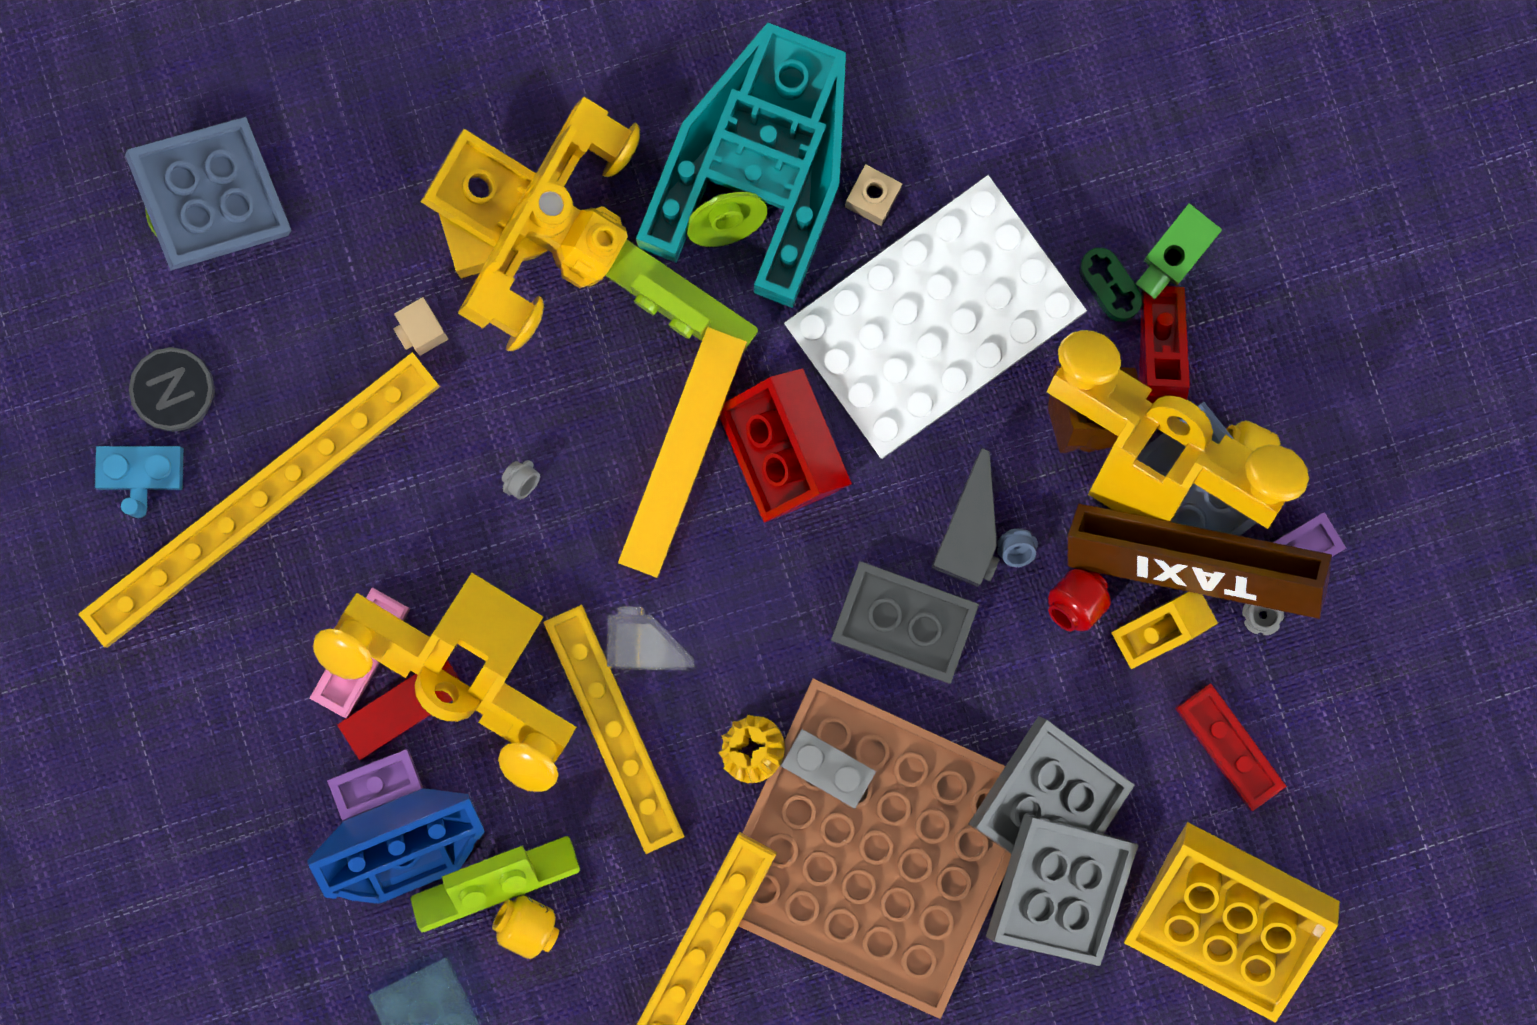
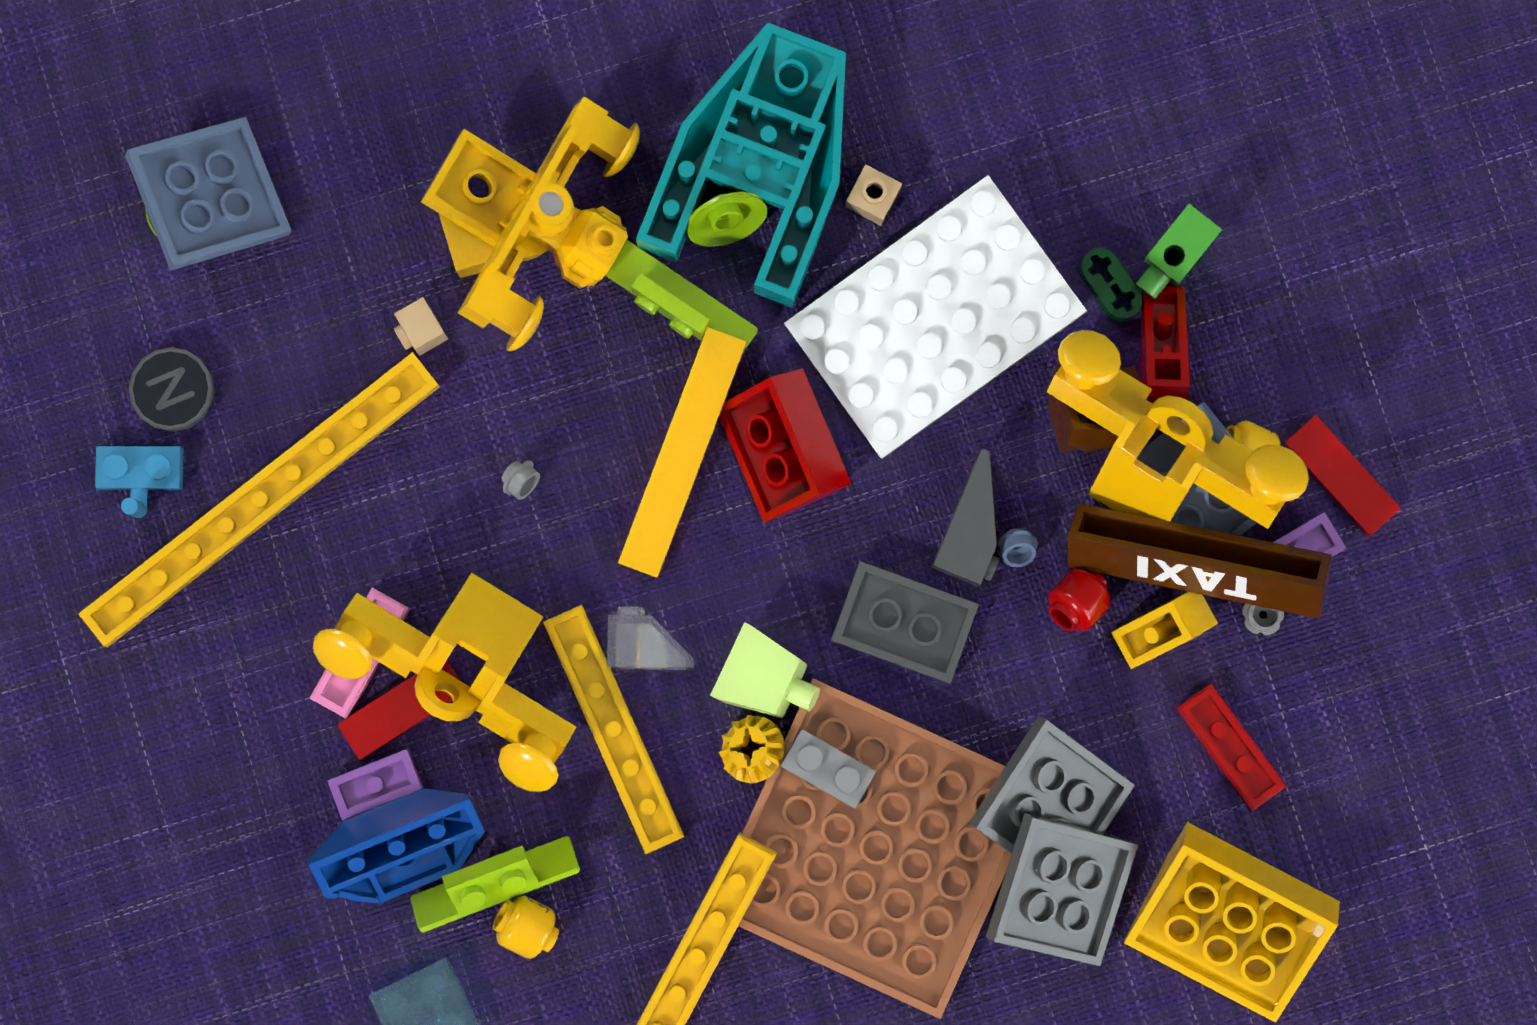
none -> yellowish green torso [710,622,820,718]
none -> red tile [1283,415,1401,537]

